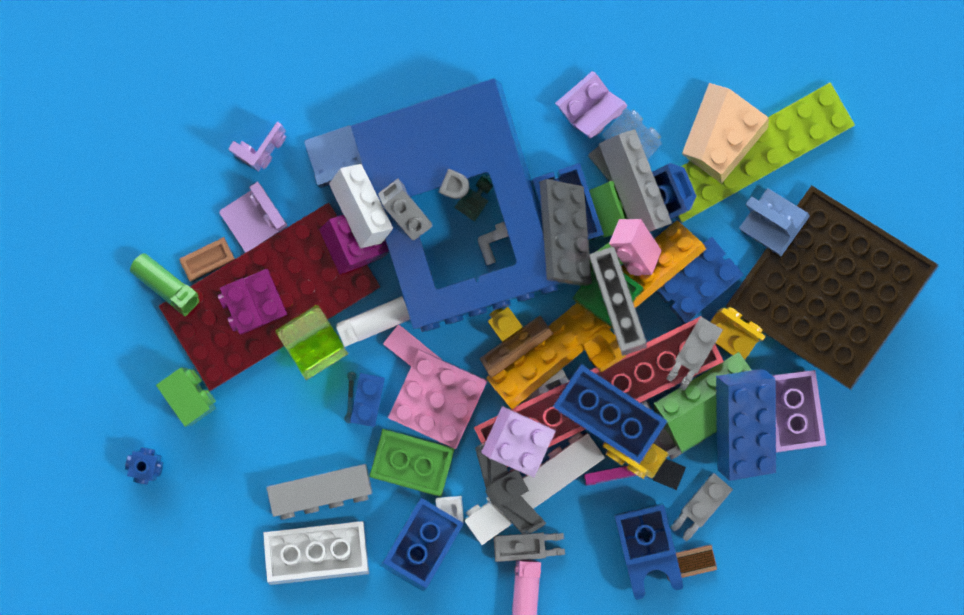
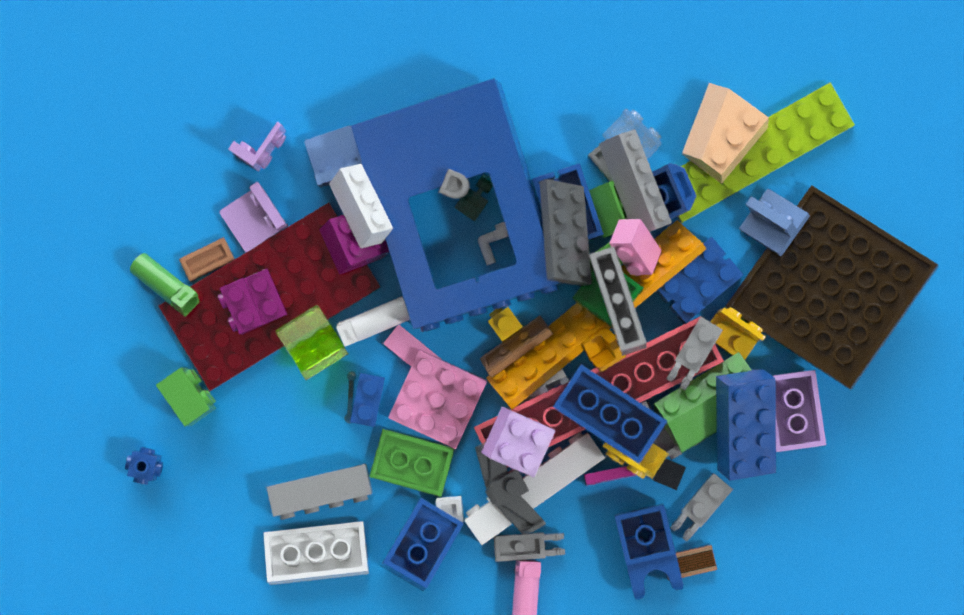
light grey bracket [378,179,432,240] -> none
lavender bracket [555,71,627,138] -> none

